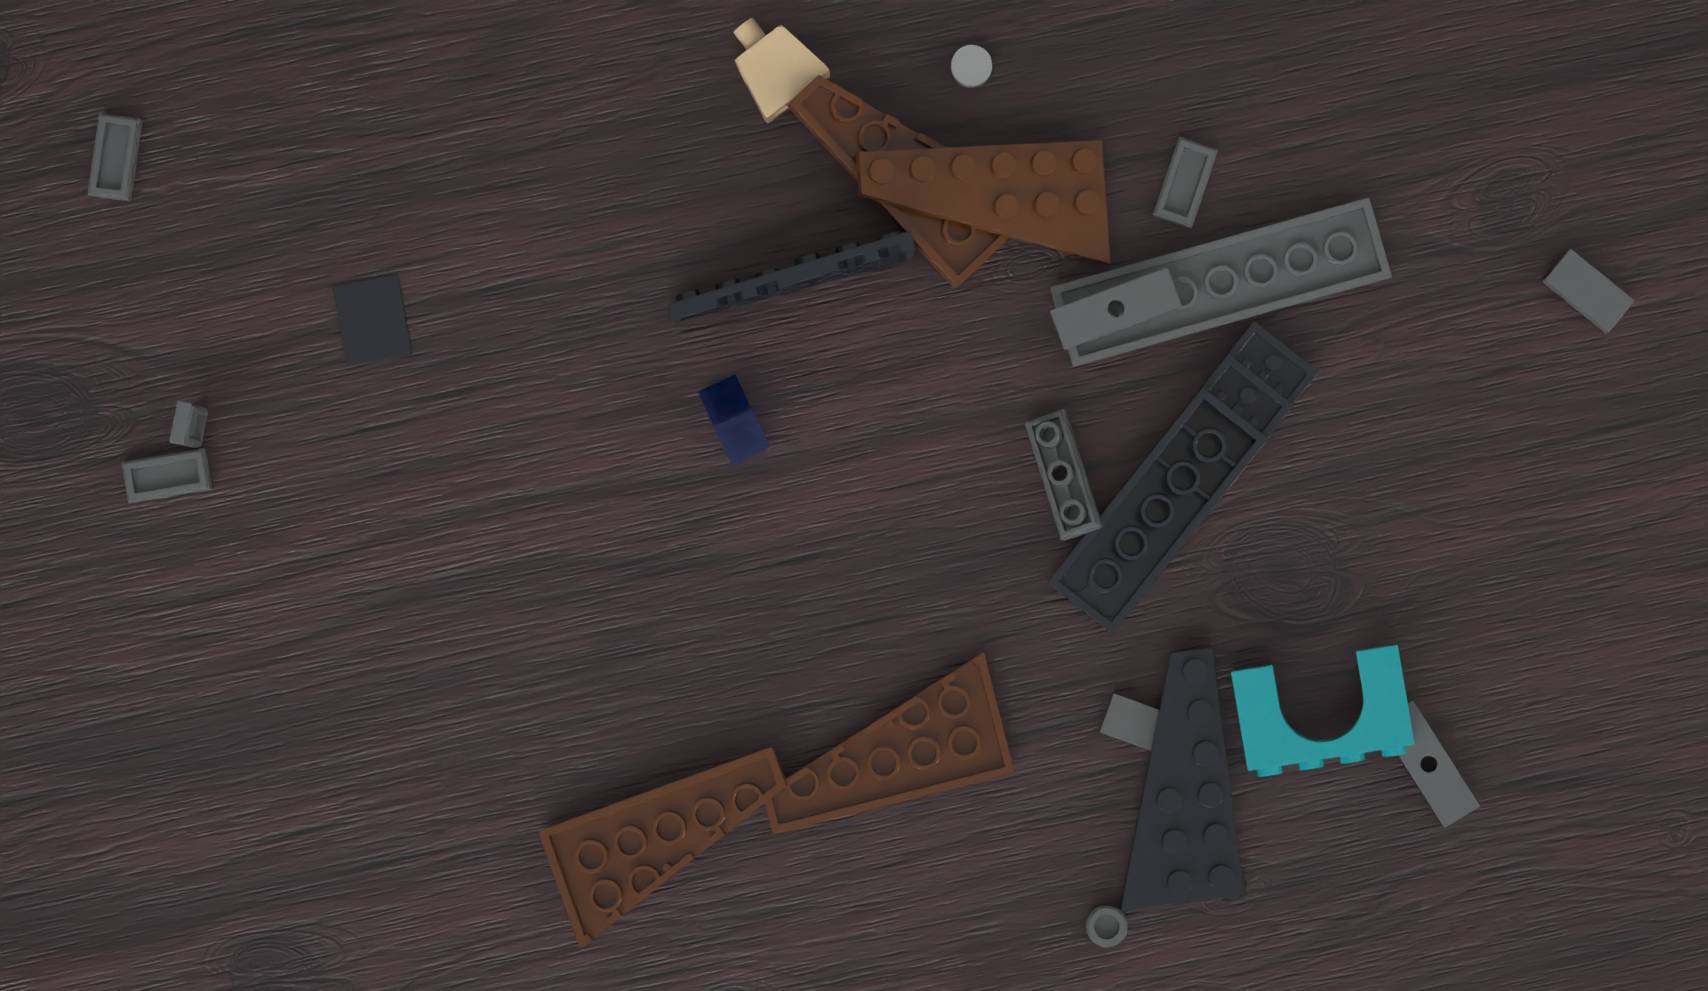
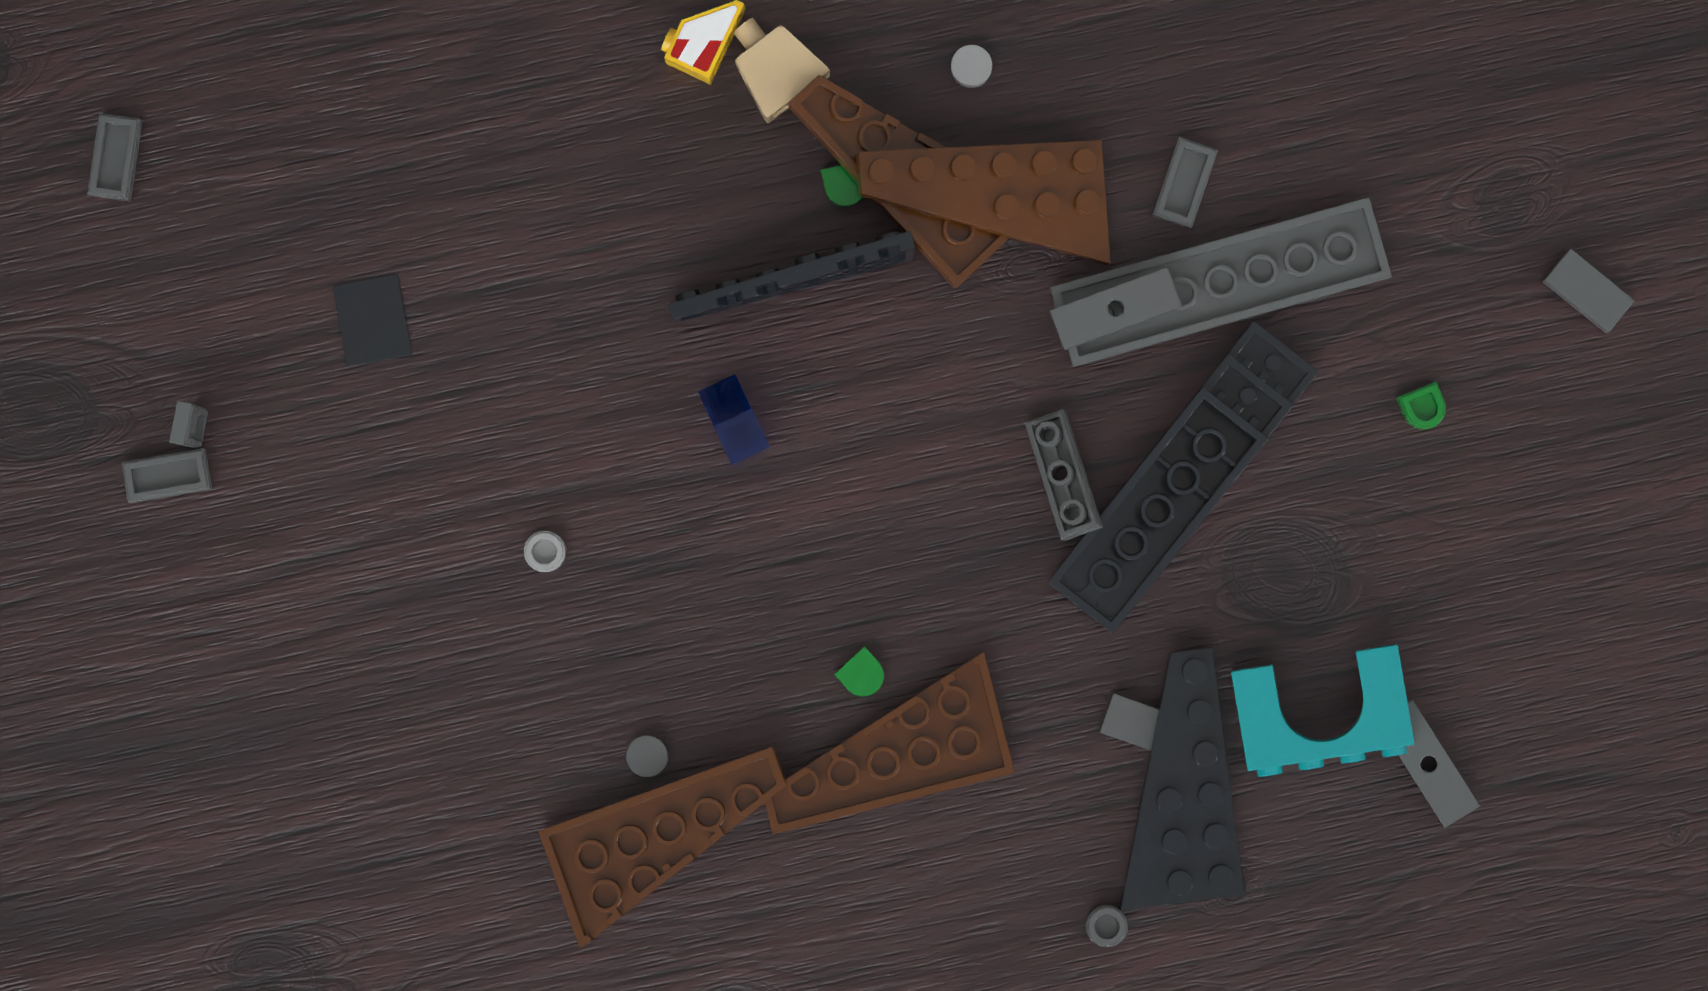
none -> light grey tile [524,531,566,572]
none -> dark grey tile [626,735,668,777]
none -> slope [661,0,745,85]
none -> green tile [821,165,863,208]
none -> green tile [834,646,884,697]
none -> green tile [1396,382,1446,430]

